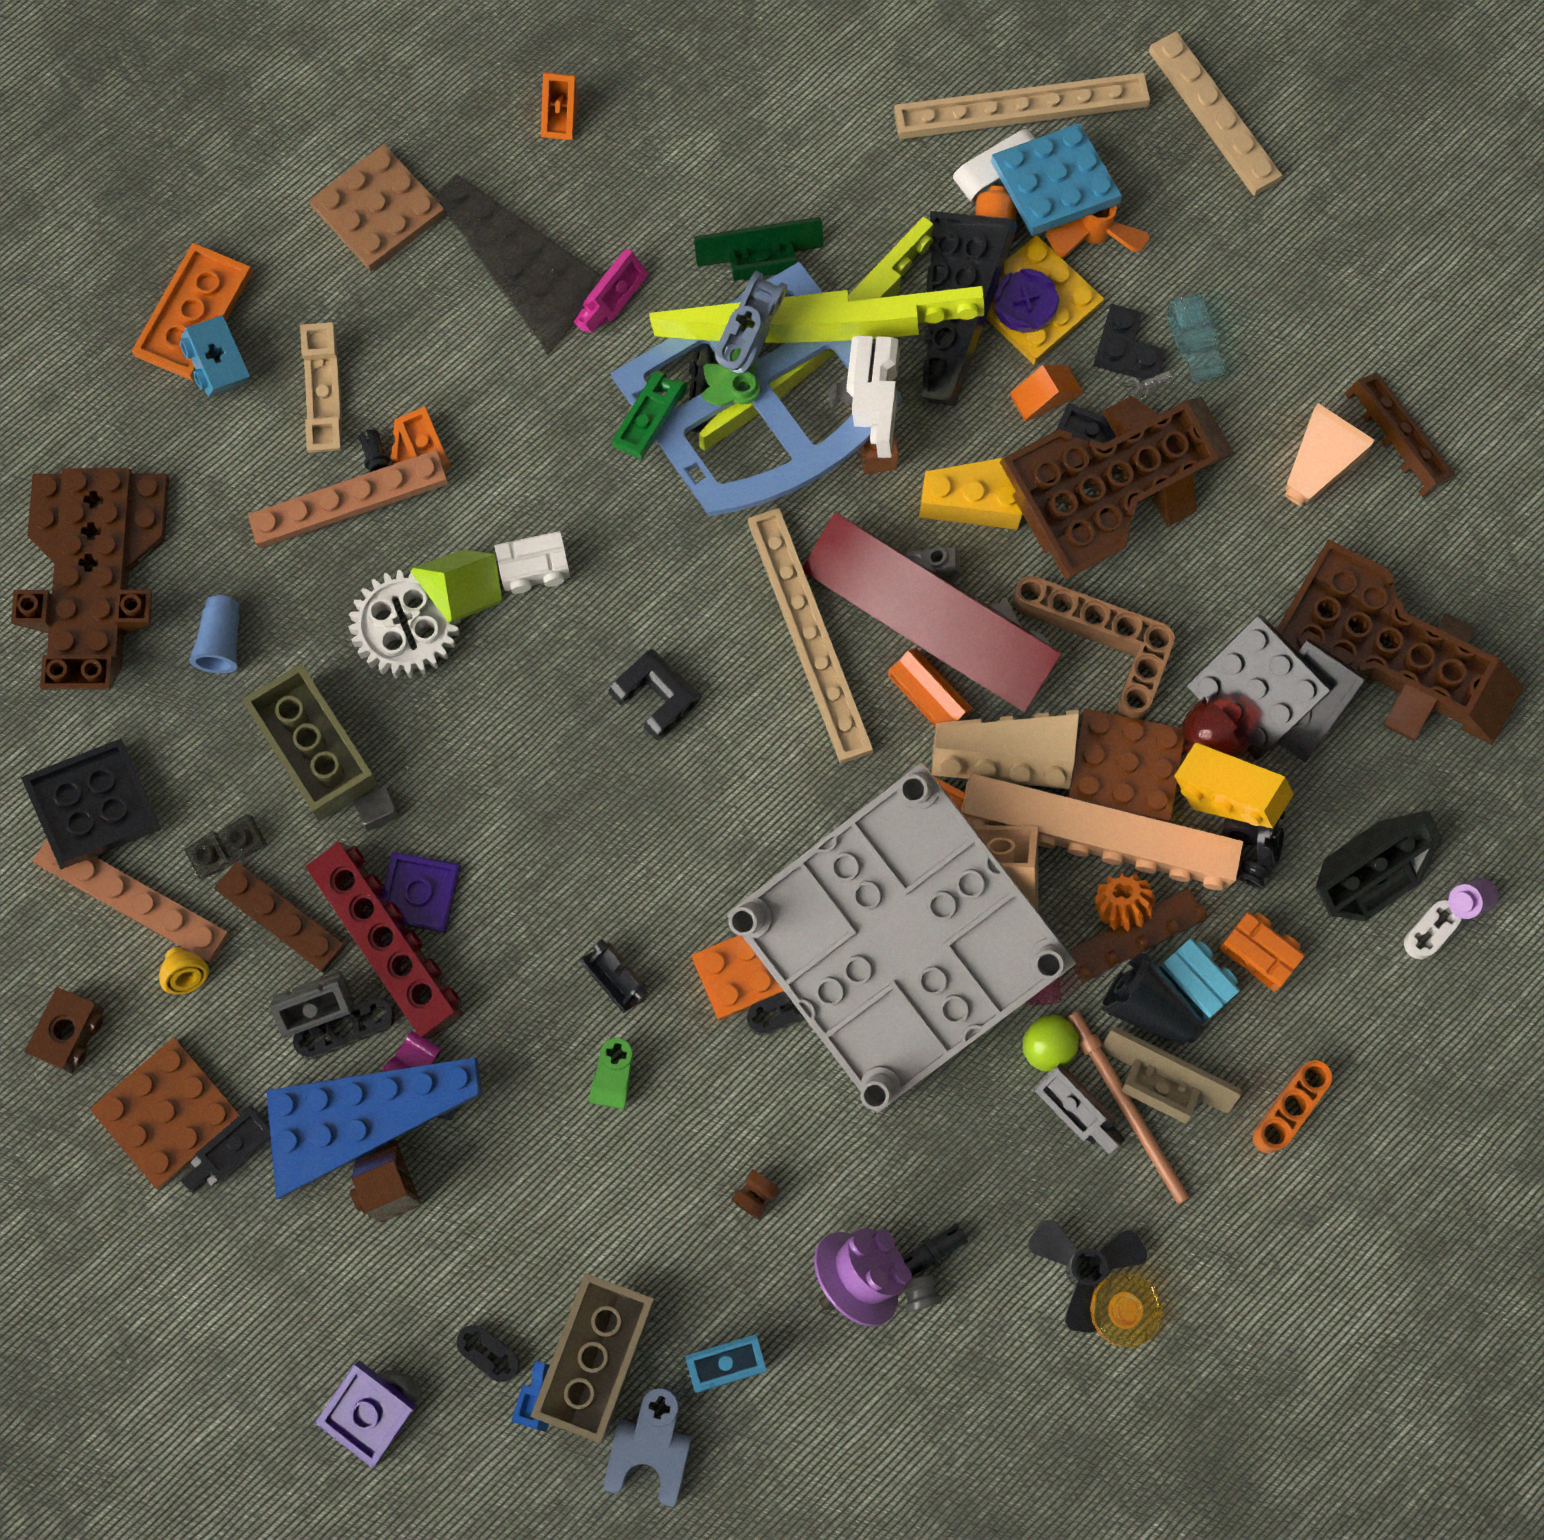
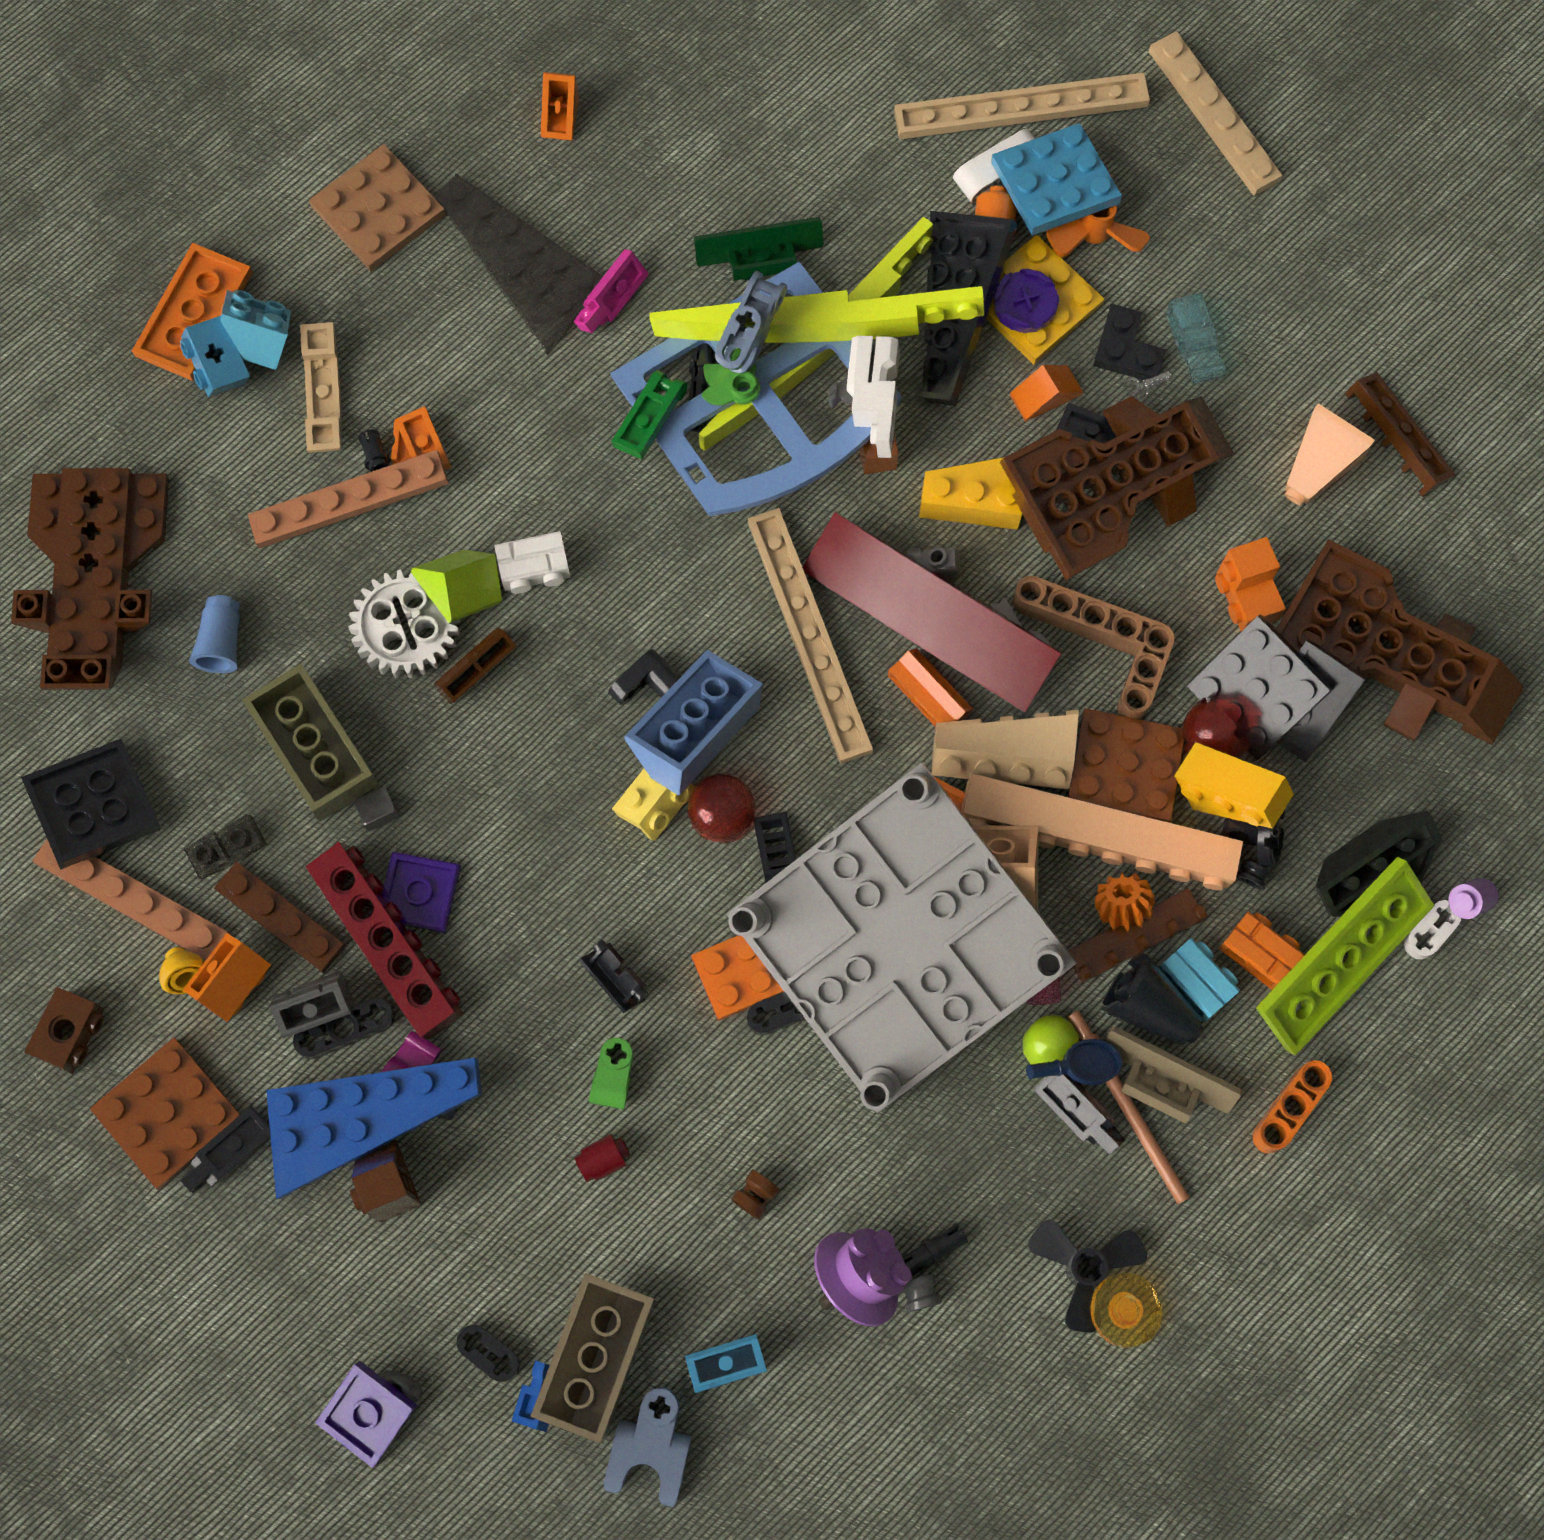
none -> orange brick [183,933,271,1022]
none -> medium azure slope [220,290,291,370]
none -> reddish brown piece [434,627,516,704]
none -> dark red brick [574,1133,631,1182]
none -> light yellow bracket [612,769,695,841]
none -> medium blue slope [625,650,763,796]
none -> clear red cylinder [687,773,756,844]
none -> black slope [753,811,796,883]
none -> dark blue piece [1026,1039,1122,1085]
none -> orange brick [1215,537,1286,632]
none -> lime plate [1256,857,1435,1056]

